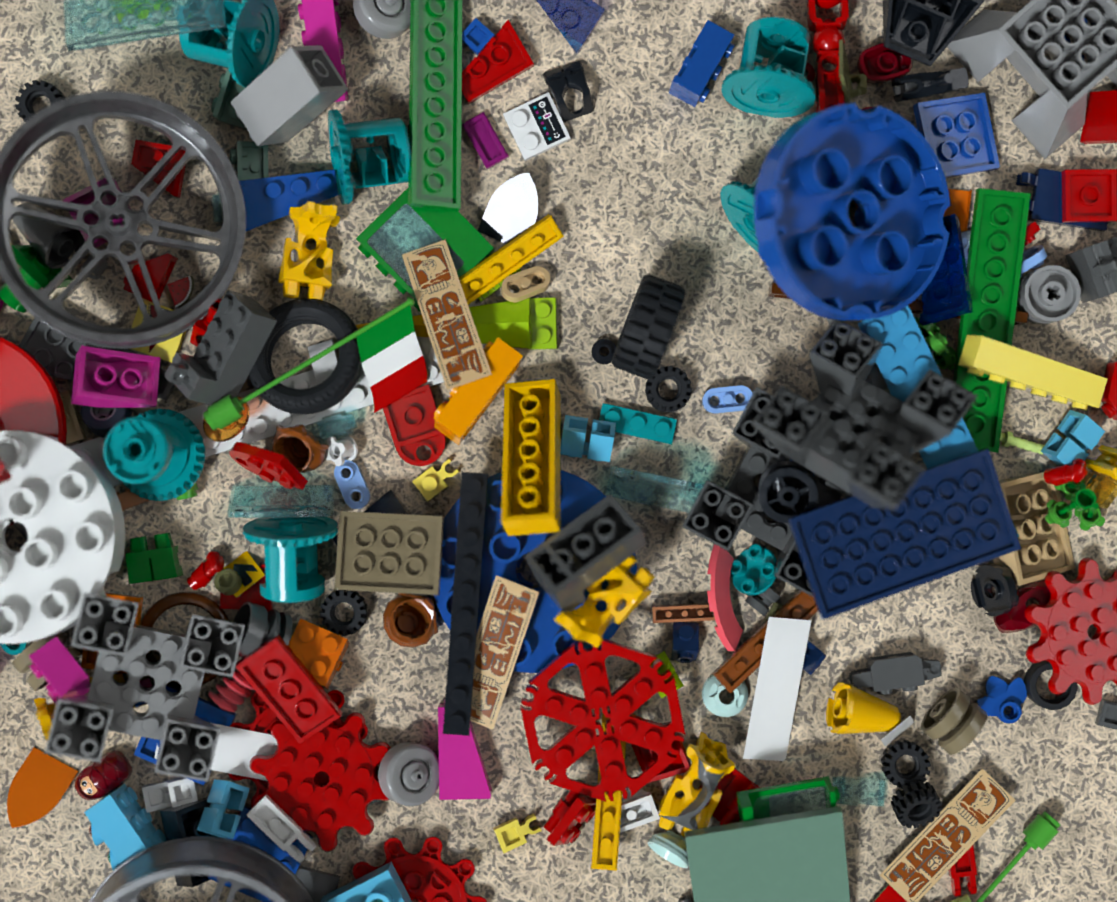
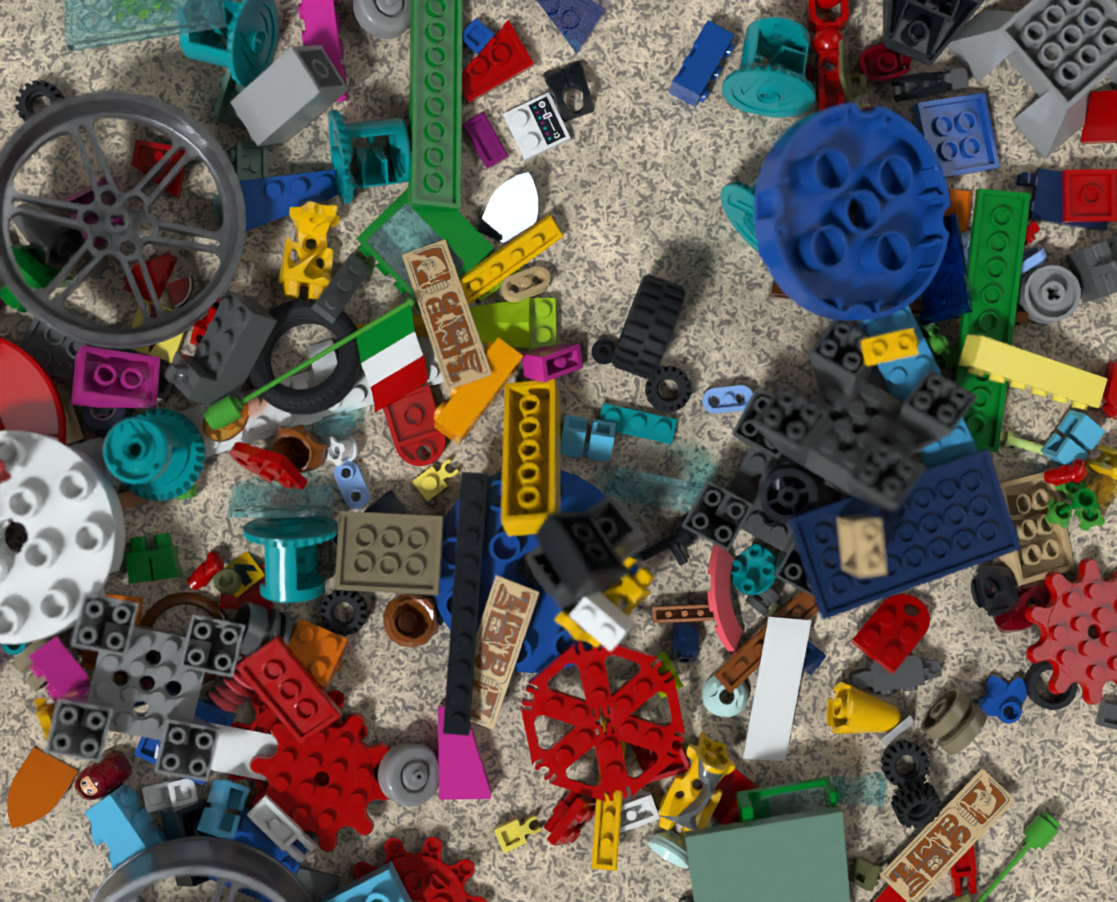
none -> dark grey plate [311,253,372,323]
none -> dark pink slope [521,343,583,382]
none -> black slope [534,511,629,598]
none -> white brick [570,592,635,651]
none -> black piece [640,521,699,566]
none -> tan window [836,514,886,577]
none -> olive tile [849,856,883,891]
none -> red plate [851,594,930,675]
none -> yellow bracket [860,328,919,366]

